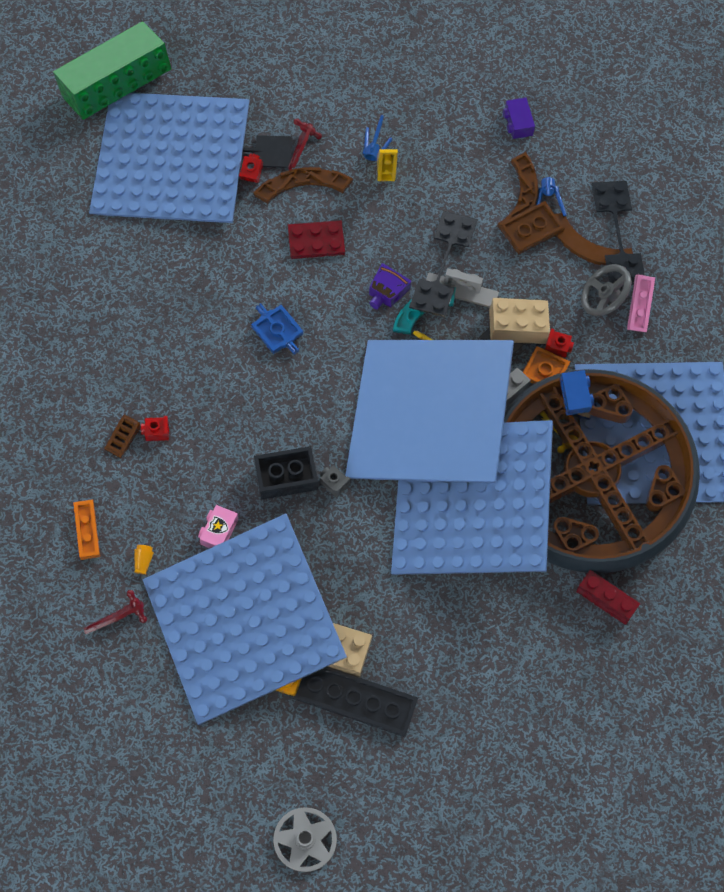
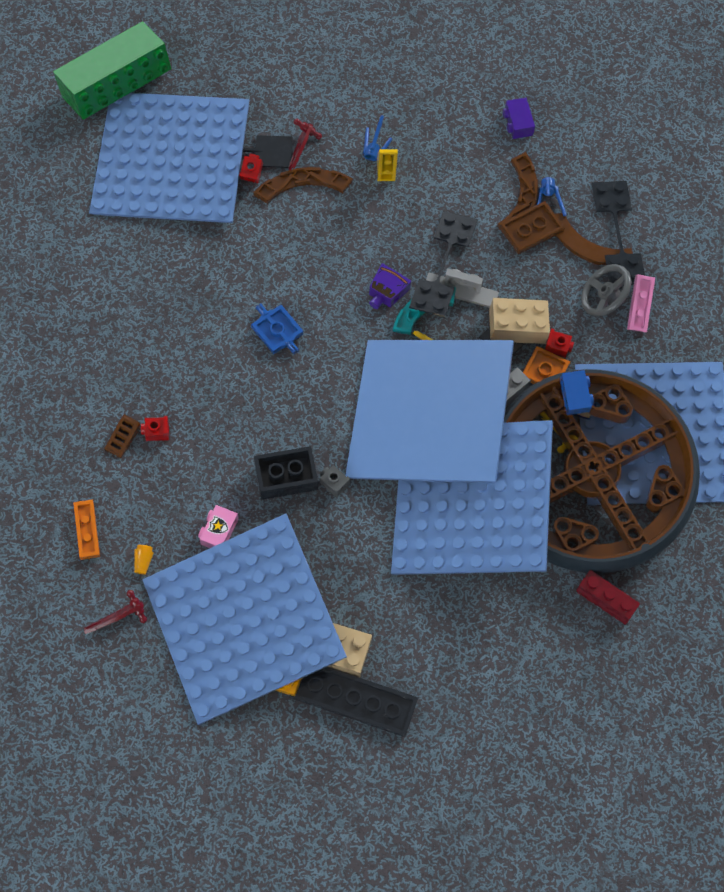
light grey wheel [273,807,337,872] -> none
dark red plate [288,220,345,259] -> none

